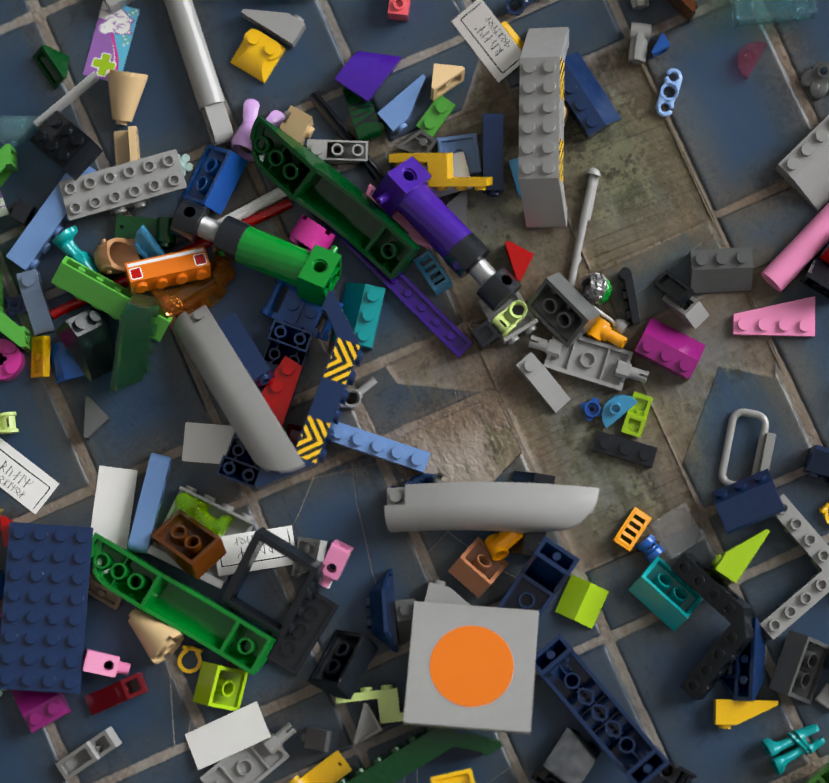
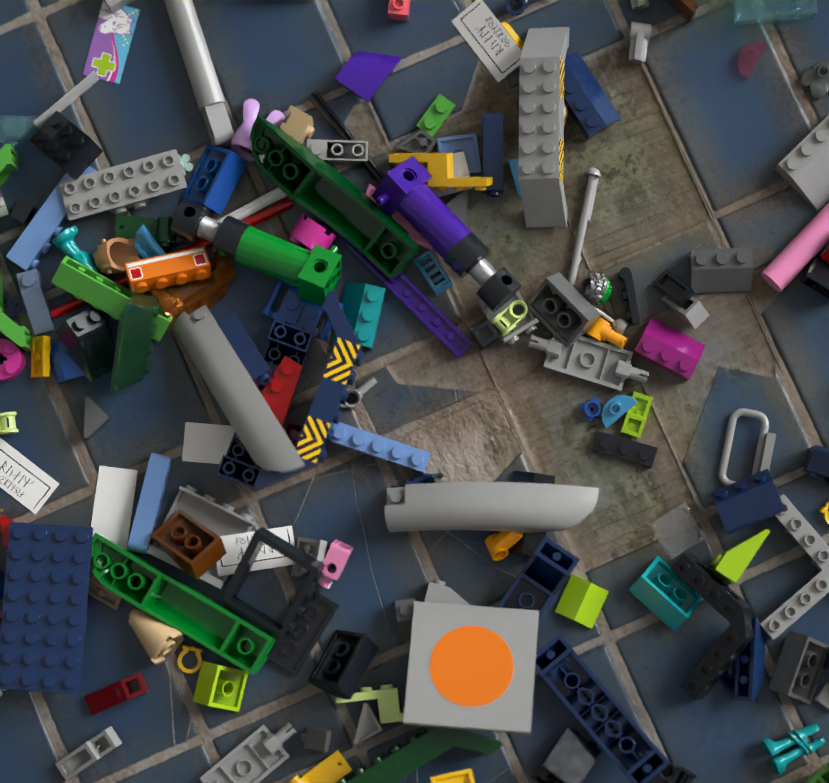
magenta slope [11,690,72,733] -> none
dark green slope [32,45,70,89] -> none
bright pink torso [82,648,131,678] -> none
tan cone [107,69,148,125] -> none
tan panel [114,126,140,166] -> none
clear neon green piece [175,493,234,537] -> none
white sticker [185,701,271,770] -> none
yellow slope [230,28,286,84] -> none
light grey slope [241,9,306,48] -> none
dark green door [342,87,385,141] -> none
dark blue wedge [365,569,398,652] -> none
medium blue slope [377,74,426,135] -> none
tan slope [431,63,465,101] -> none
nougat slope [448,537,509,598] -> none
red slope [504,241,534,283] -> none
light grey slope [515,352,571,413] -> none
light orange slope [612,507,652,552] -> none
blue wheel [636,534,664,563] -> none
blue slope [649,32,670,59] -> none
light blue piece [655,68,683,117] -> none
yellow slope [713,699,778,729] -> none
bright pink wing [732,296,815,337] -> none

